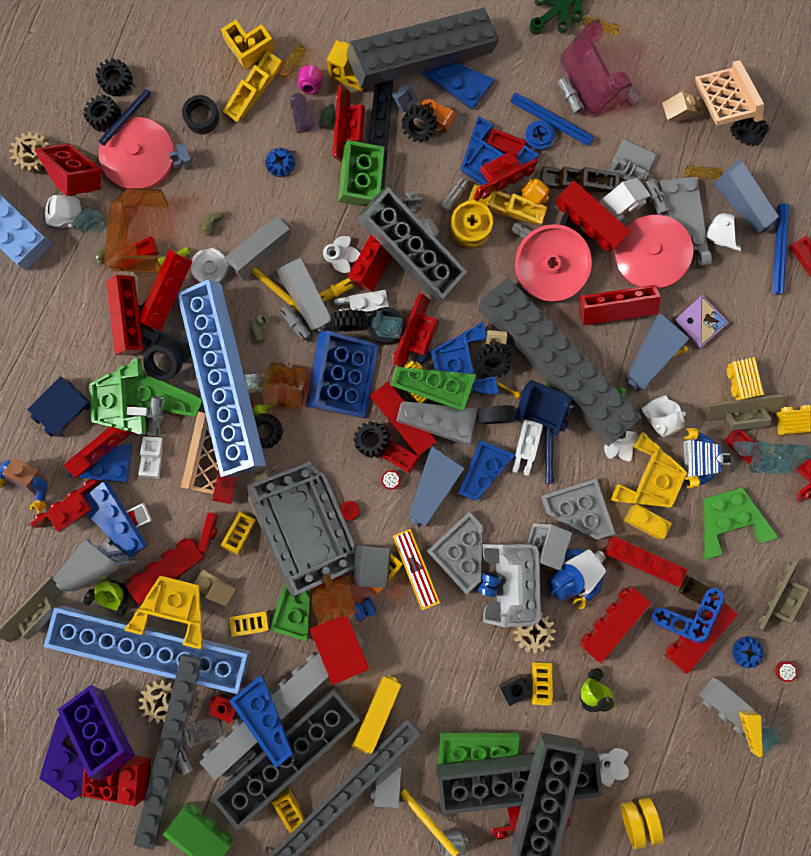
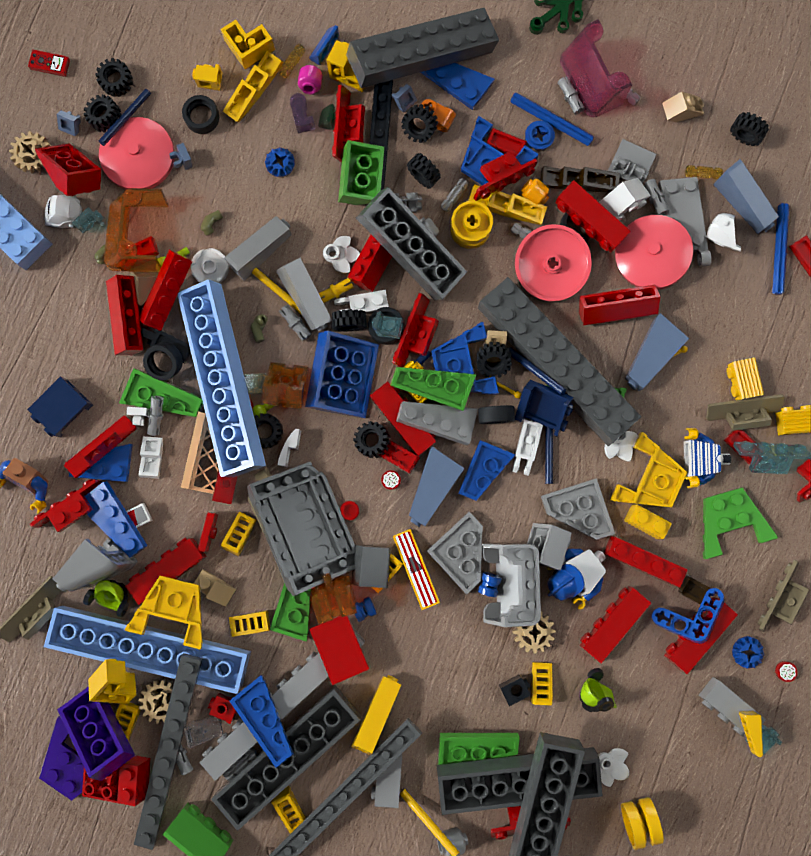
bright green wing [89,359,146,434] -> none
clear yellow axle [583,15,619,35] -> none
white helmet [641,395,686,437] -> none
tile [673,295,728,348] -> none
light nougat fence [695,60,764,126] -> none
none -> red tile [28,49,70,77]
none -> sand blue tile [57,110,81,136]
none -> yellow brick [88,659,136,704]
none -> yellow slope [115,702,141,741]
none -> yellow brick [192,64,223,91]
none -> white slope [278,429,301,467]
none -> blue slope [309,25,339,65]
none -> black tyre [406,153,441,189]
none -> dark blue bar [509,347,566,395]

